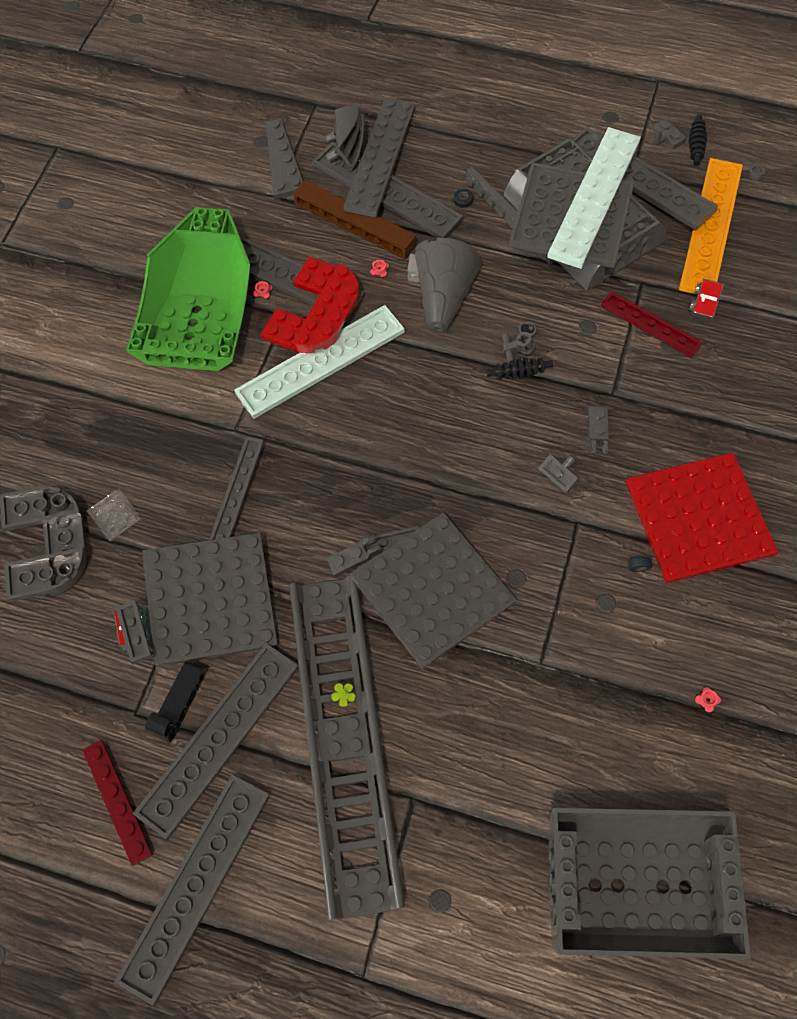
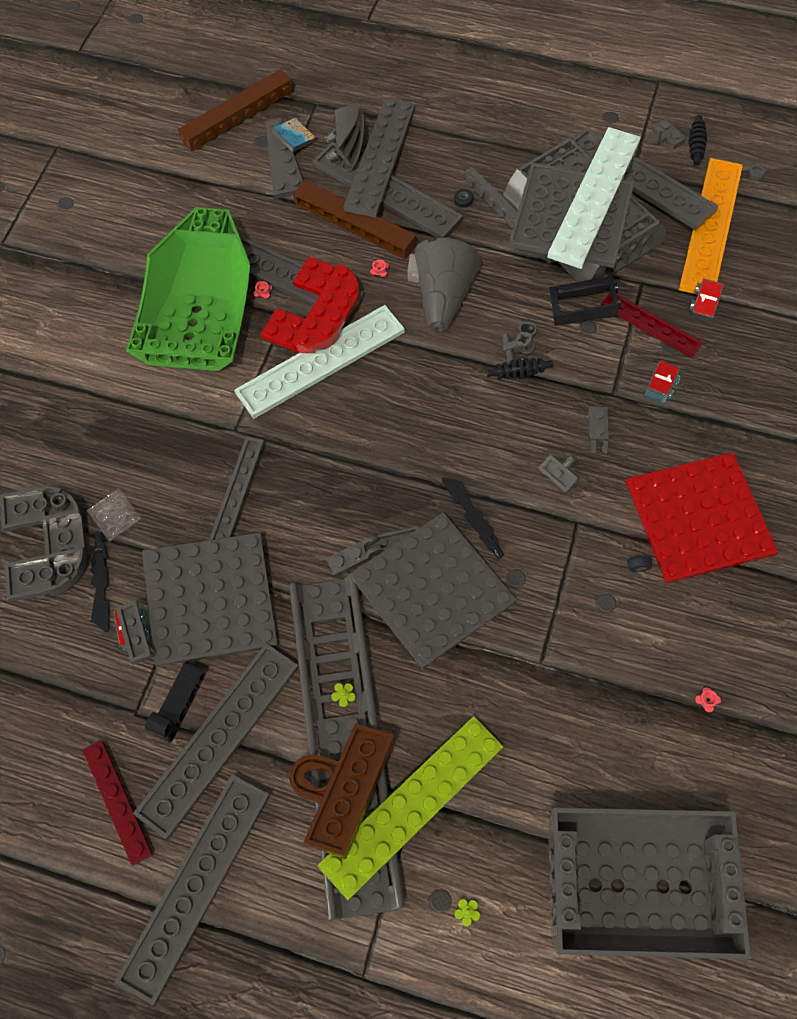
none -> black sword [90,531,109,633]
none -> reddish brown brick [178,69,293,152]
none -> tile [271,118,316,152]
none -> reddish brown plate [289,723,395,859]
none -> lime plate [317,716,503,901]
none -> black sword [442,477,504,559]
none -> lime plant [454,899,480,926]
none -> black window [549,276,621,326]
none -> brick [644,360,681,405]

